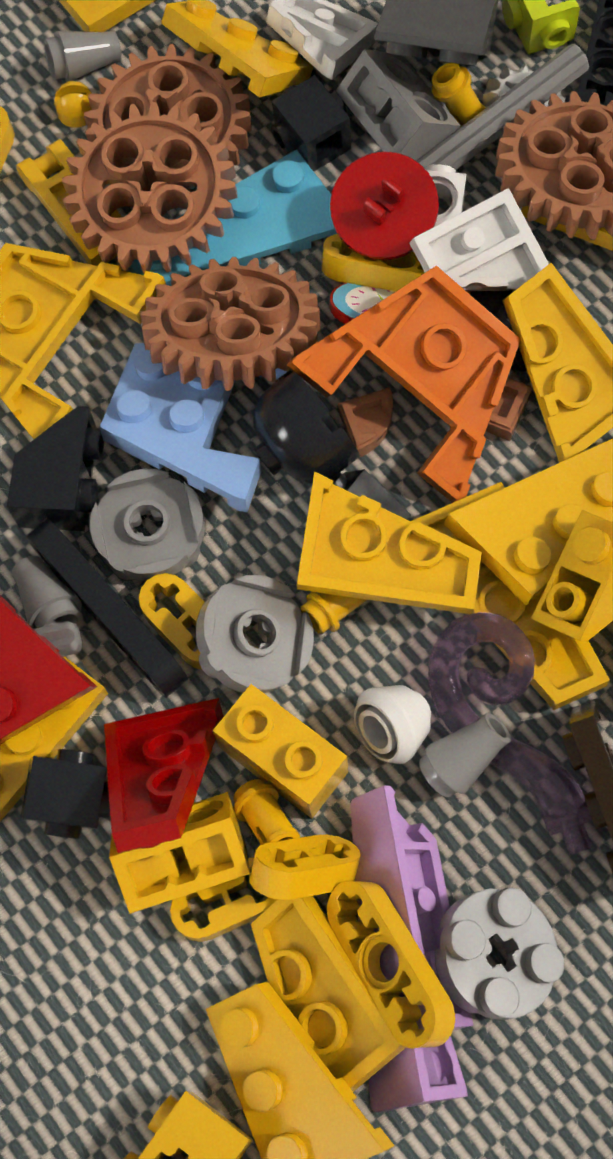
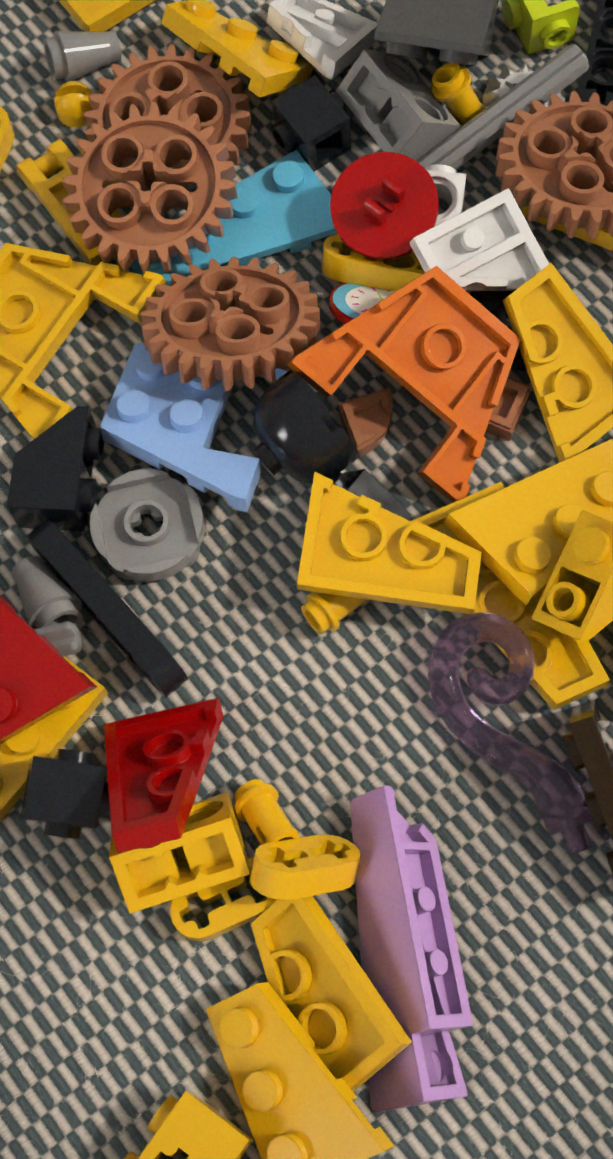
yellow beam [138,573,205,670] -> none
light grey plate [196,575,314,694] -> none
yellow brick [213,684,348,819] -> none
yellow beam [327,881,455,1049] -> none
white cone [354,685,431,764] -> none
light grey cone [419,713,511,797] -> none
plate [435,888,564,1020] -> none

